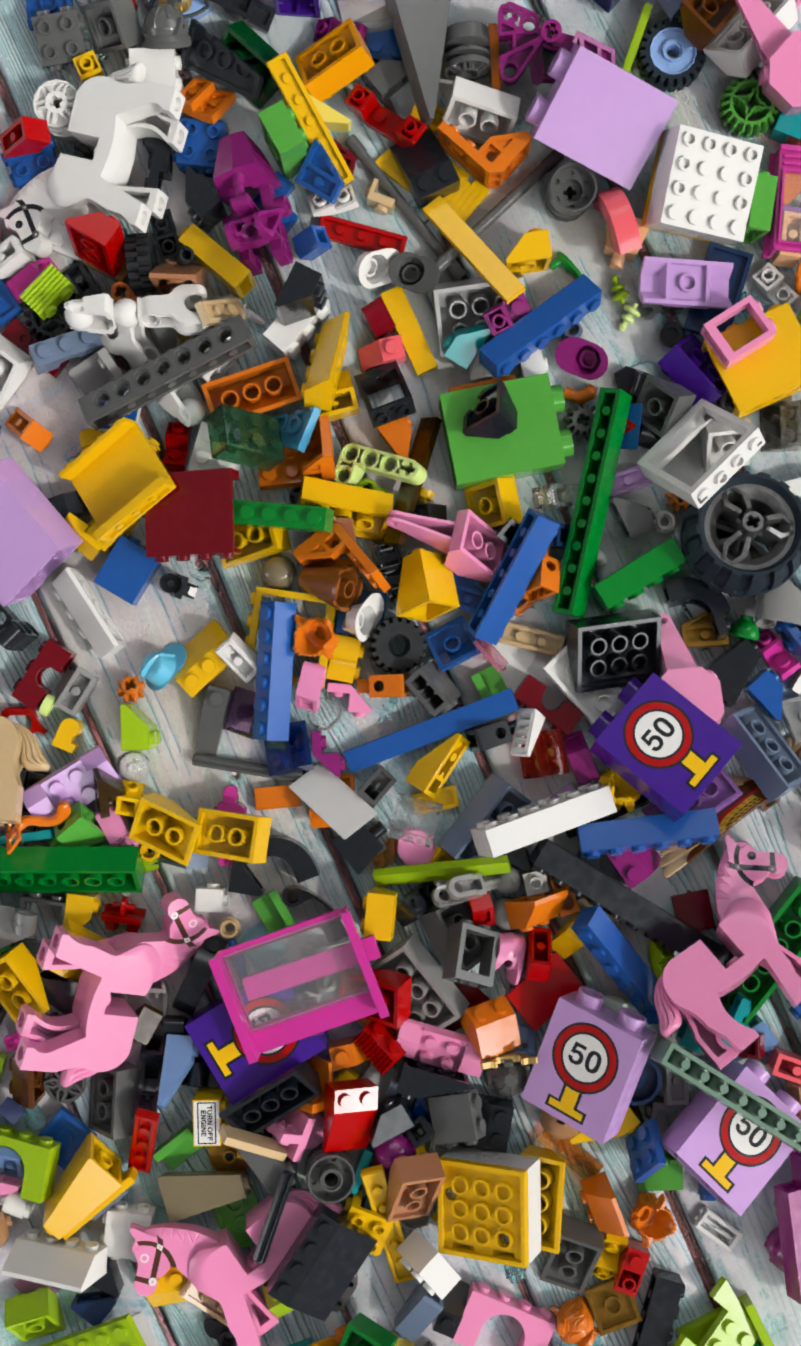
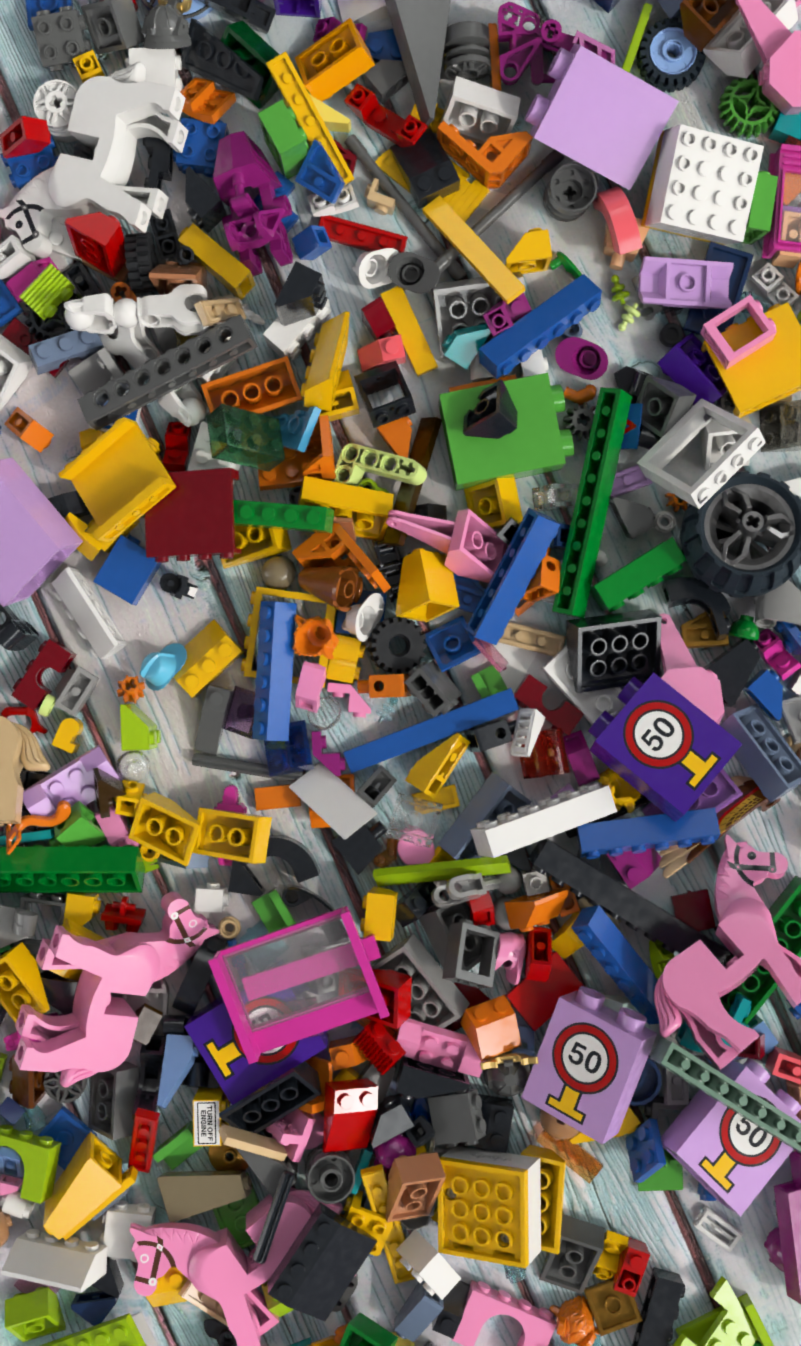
white slope [214,632,257,683] -> none
yellow plate [418,487,435,504] -> none
orange slope [579,1171,630,1237] -> none
orange hair [629,1191,677,1248] -> none

